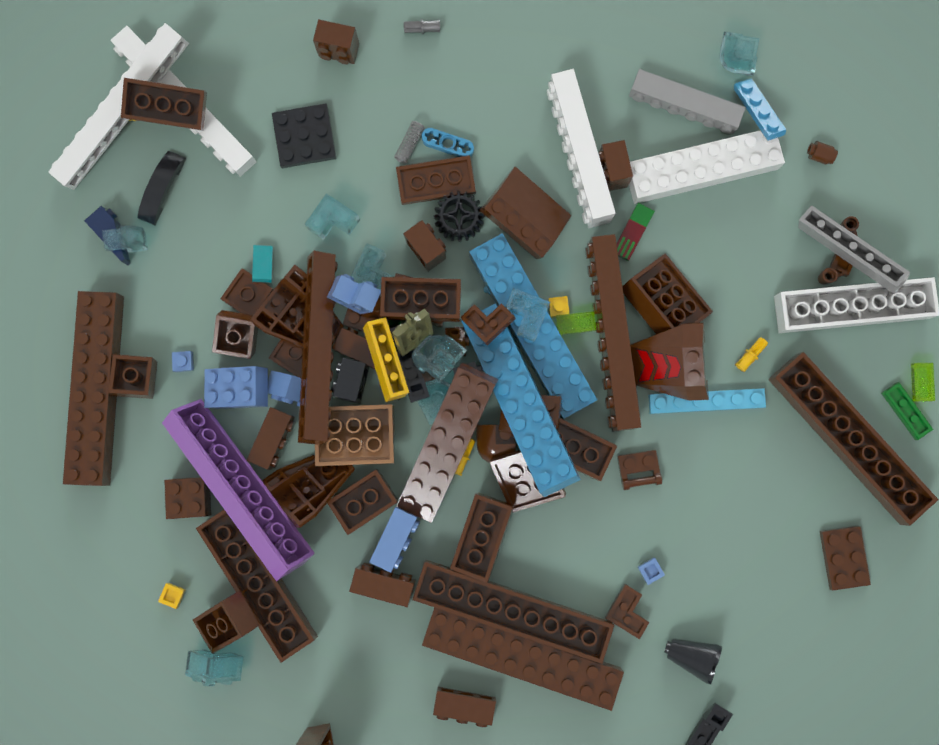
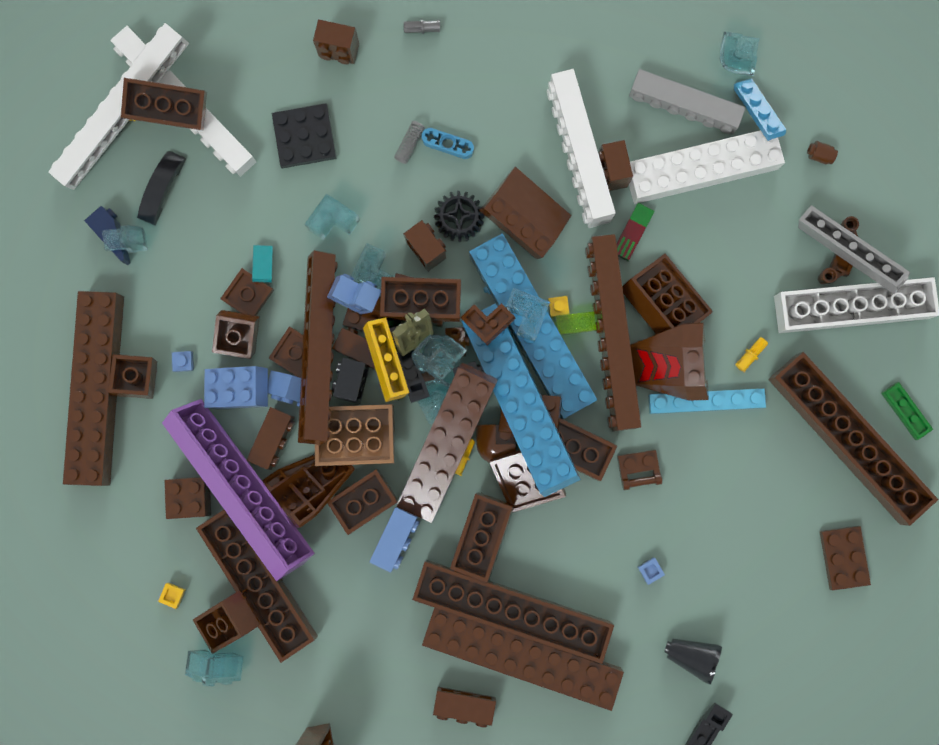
reddish brown wedge [249,265,344,348] -> none
reddish brown brick [349,562,416,607] -> none
reddish brown plate [396,155,476,205] -> none
reddish brown plate [605,584,650,639] -> none
clear neon green plate [911,363,935,402] -> none

